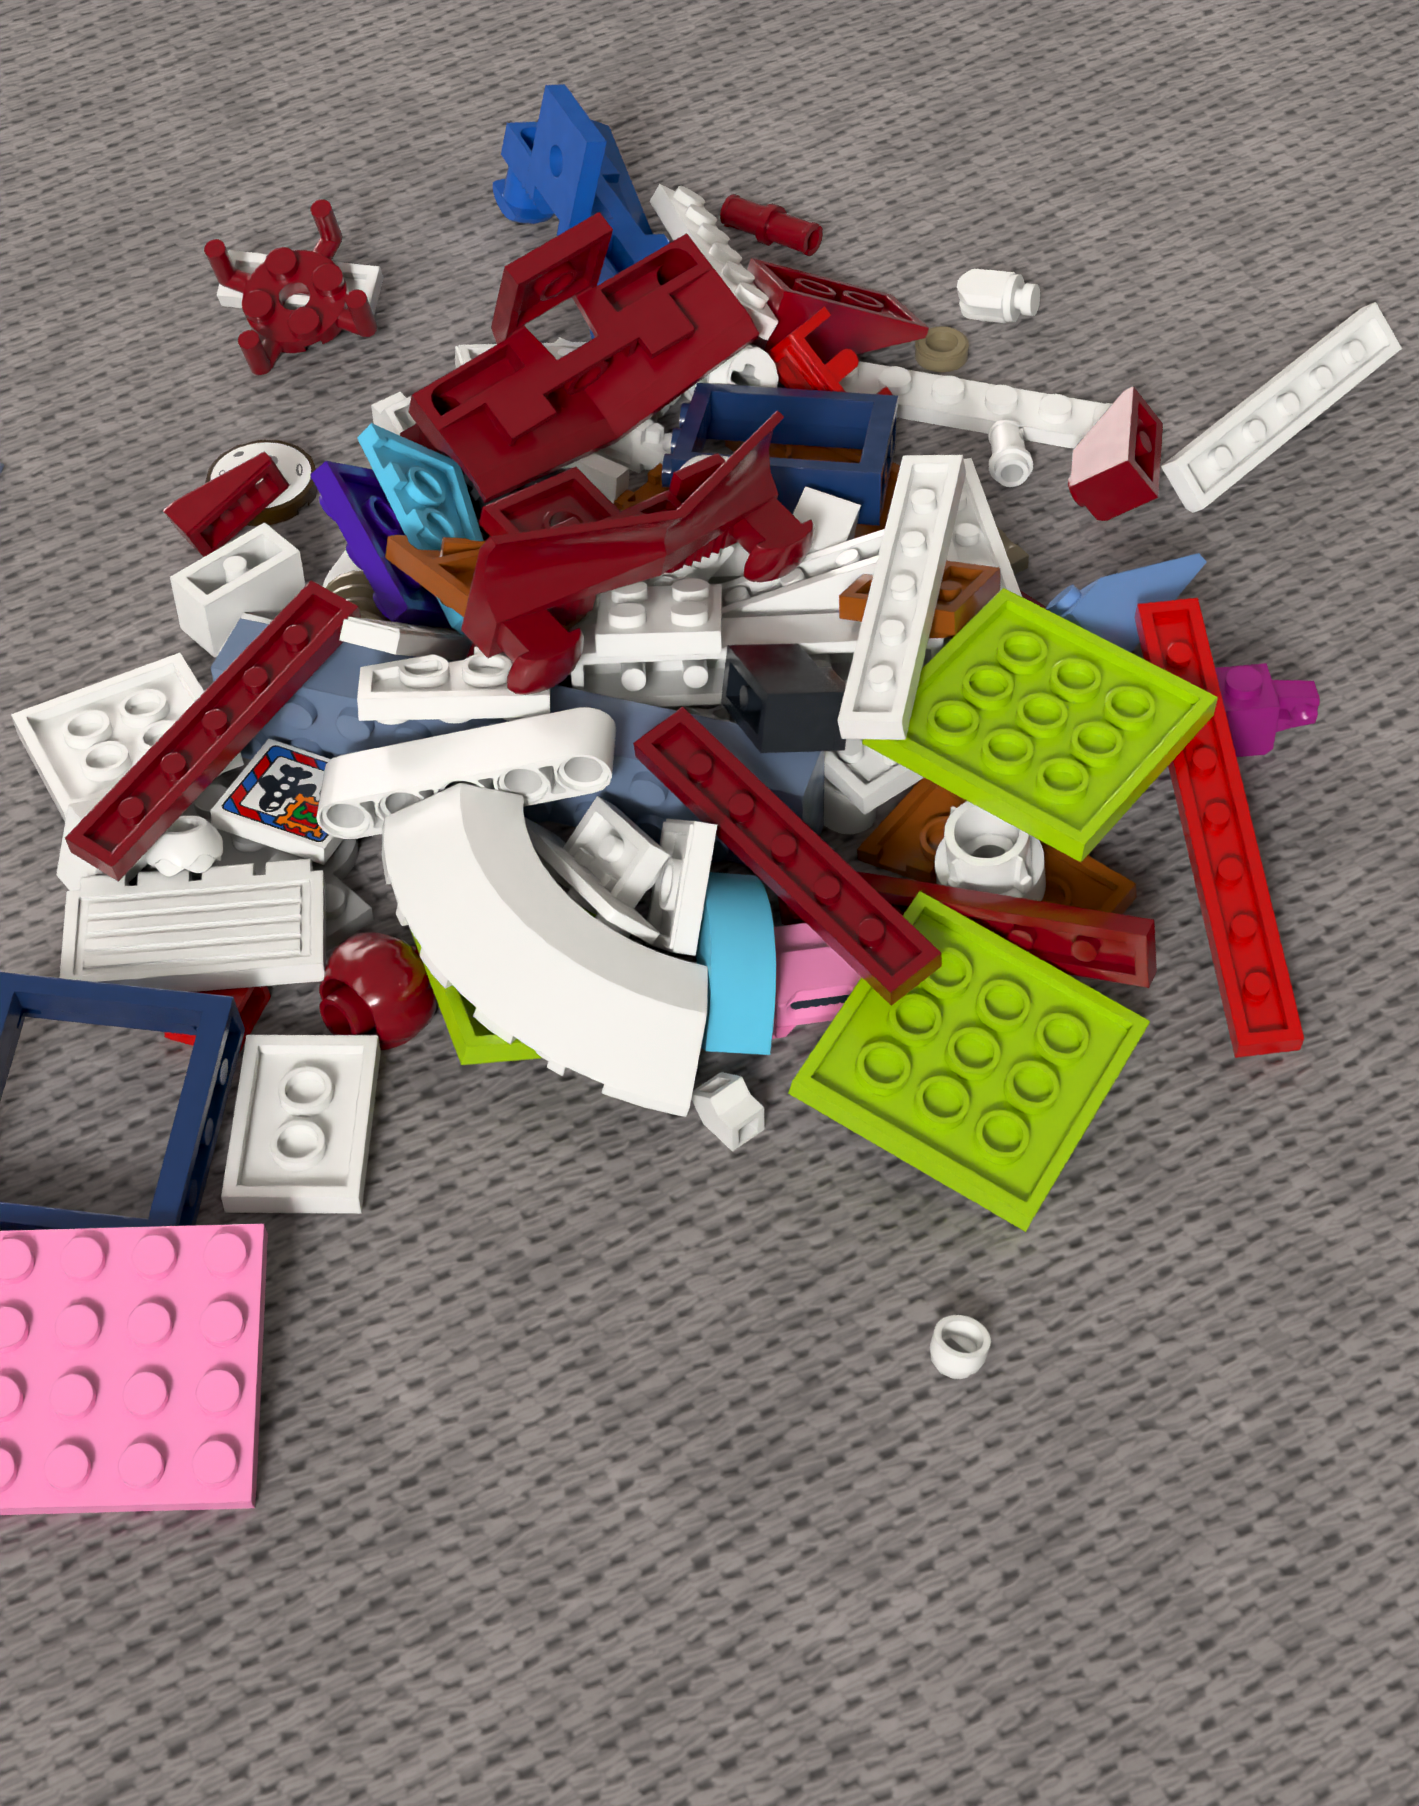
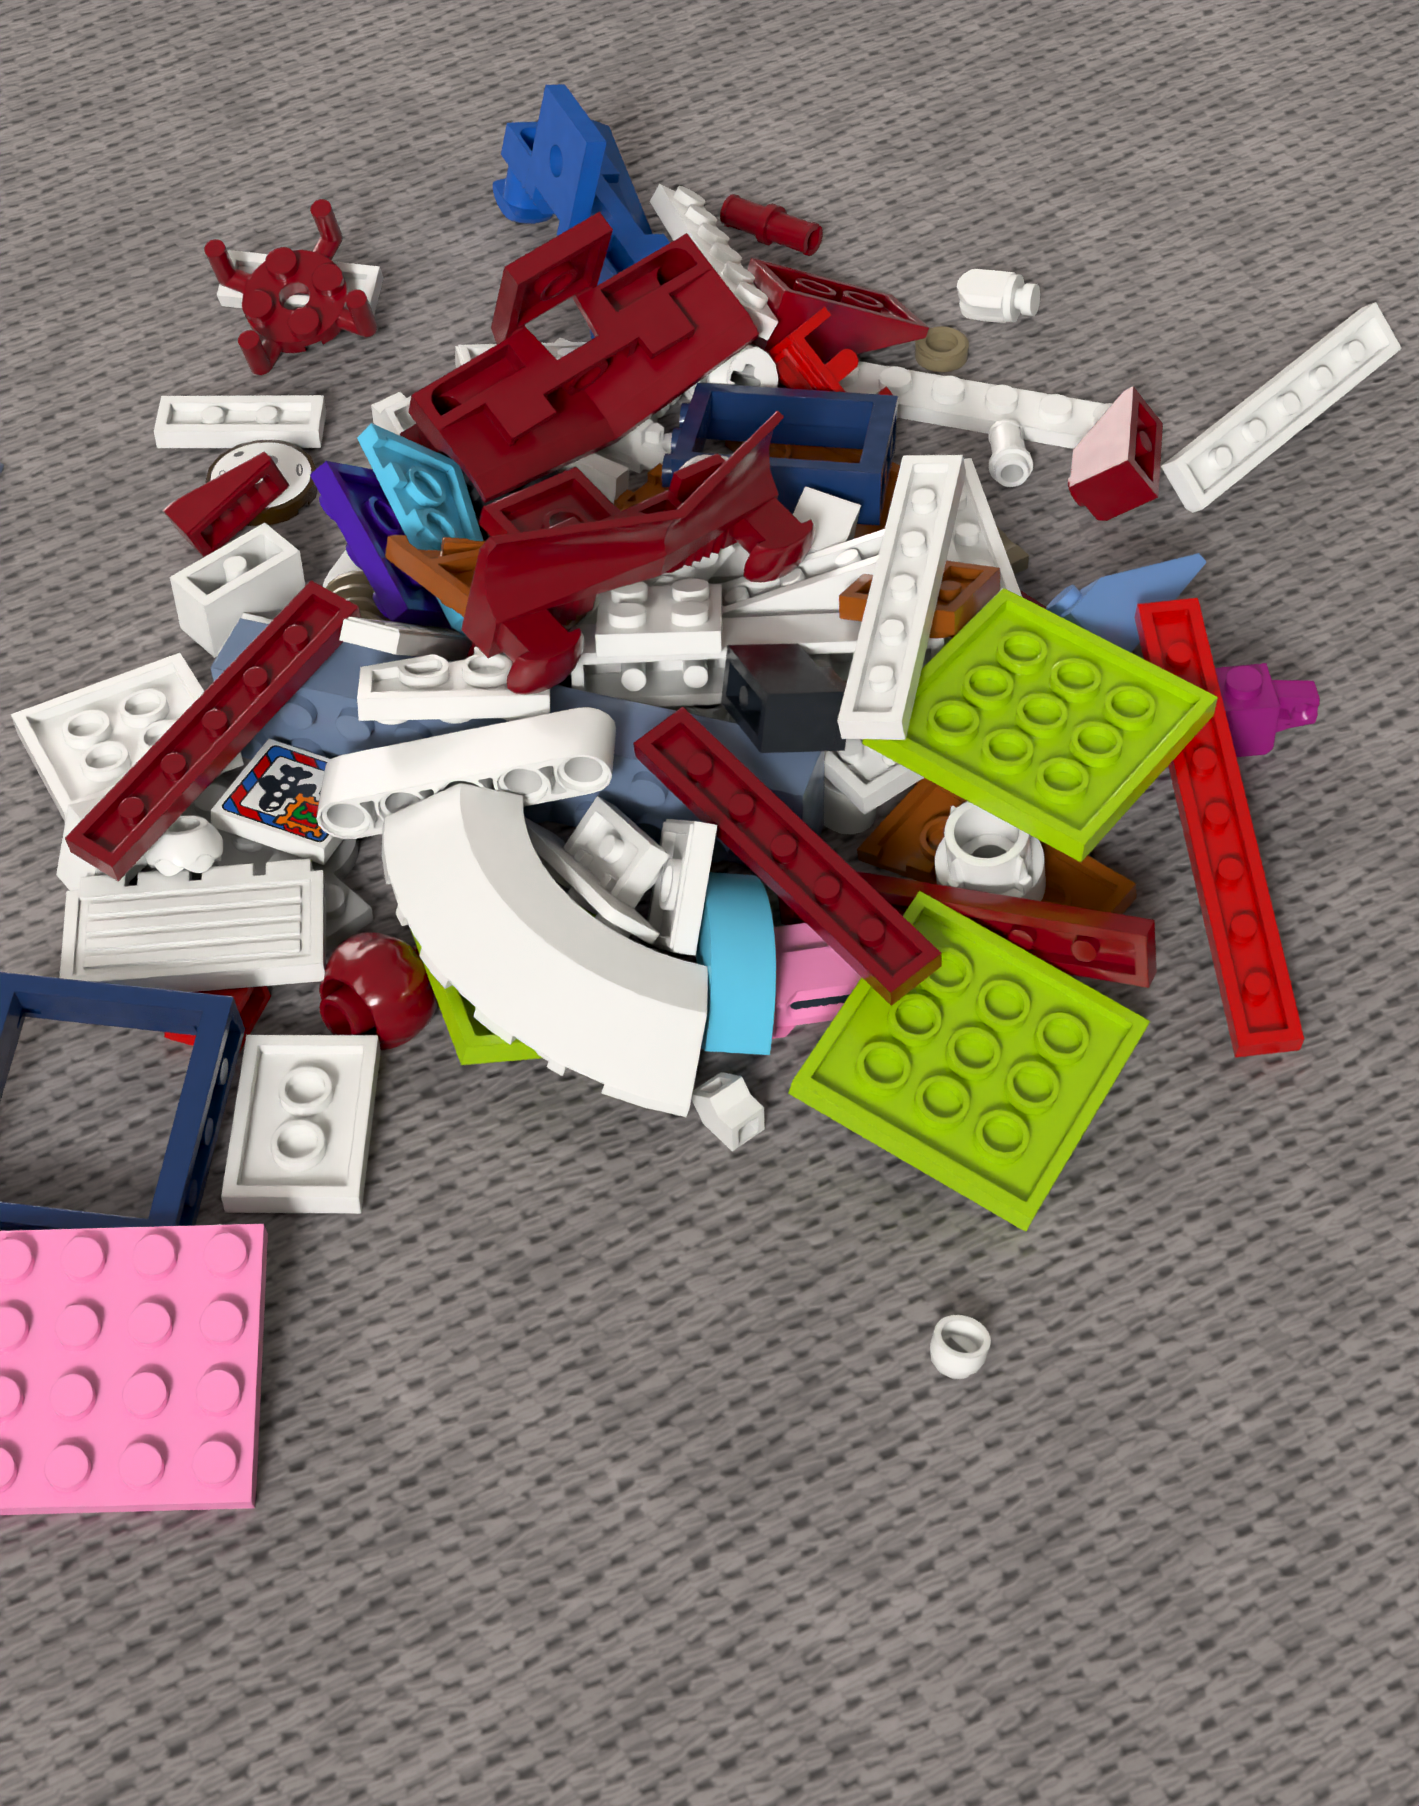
none -> white plate [154,395,326,448]

